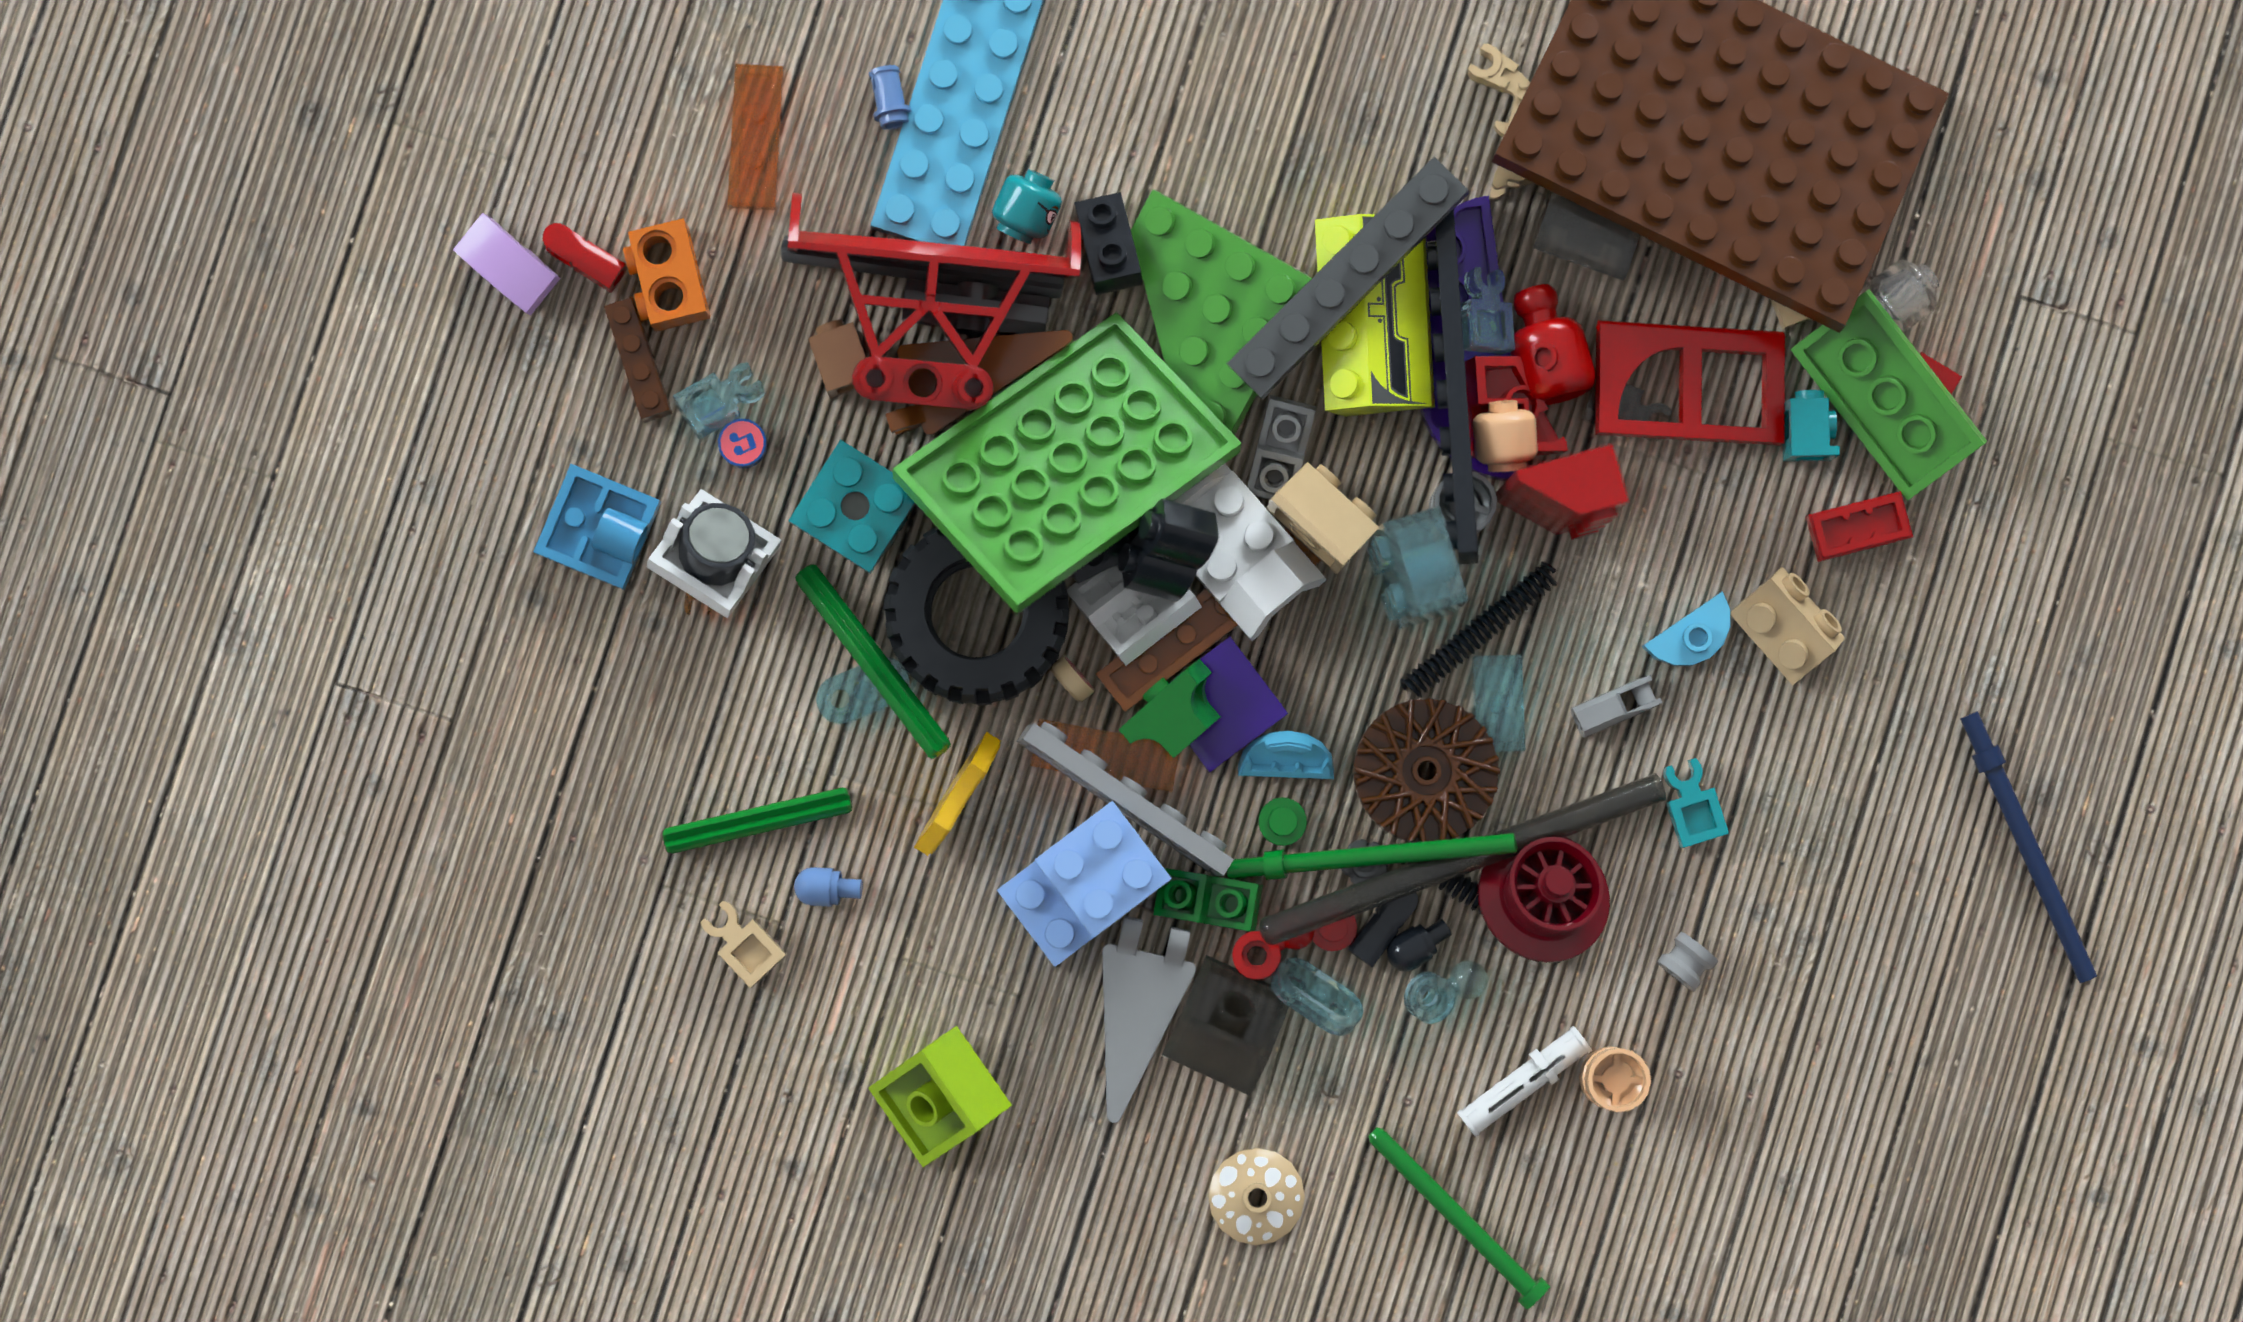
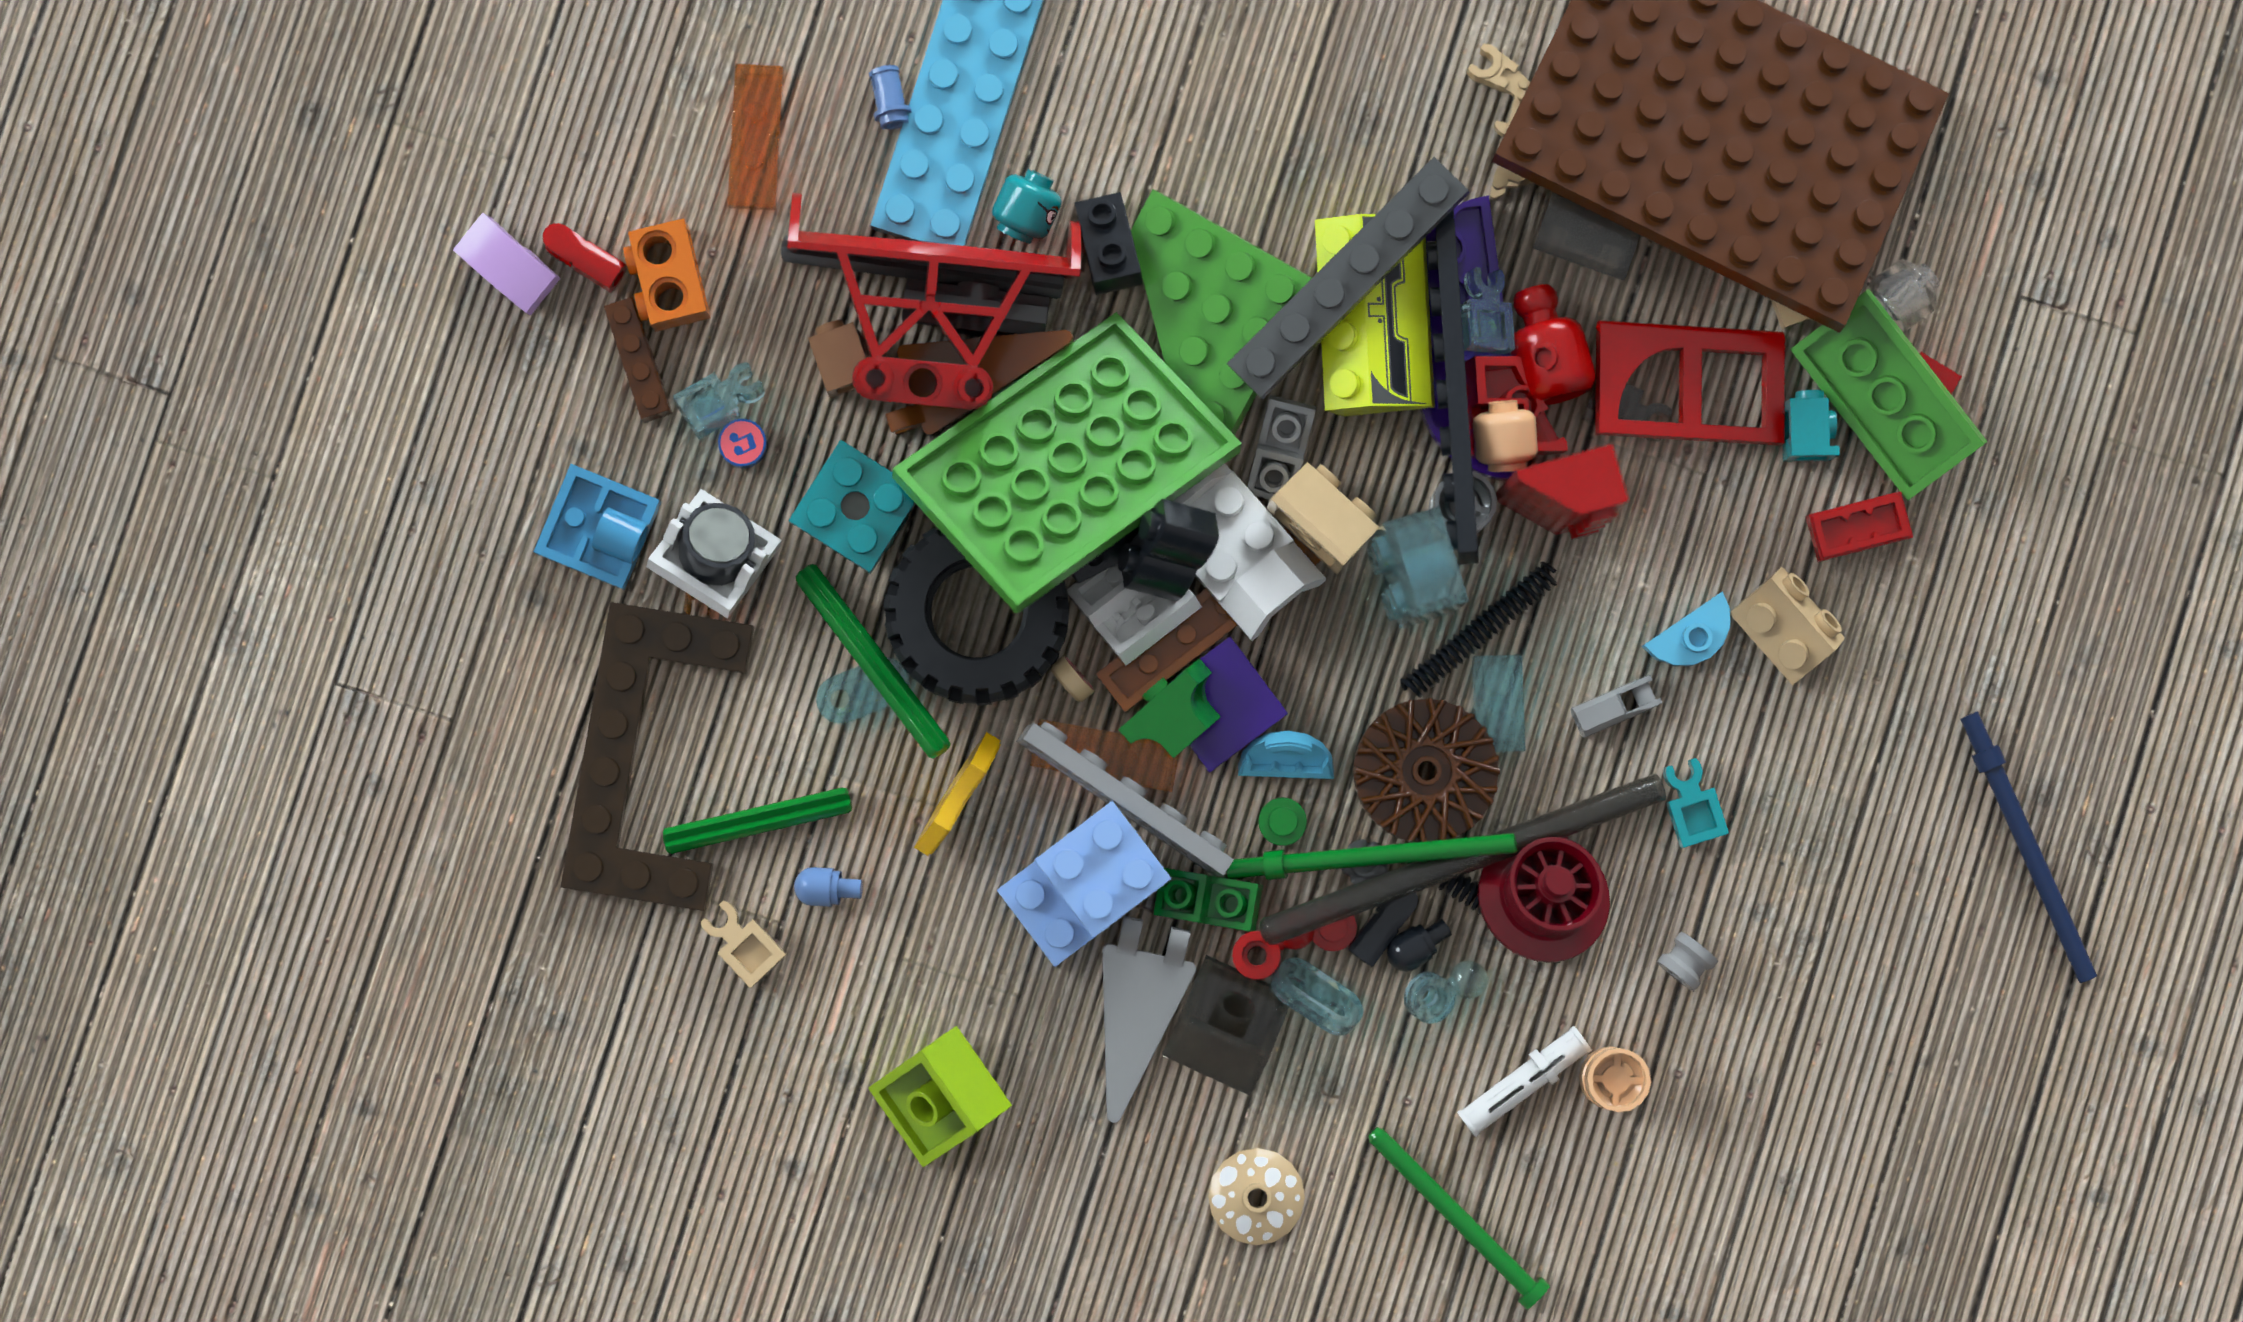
none -> dark brown plate [561,602,754,911]

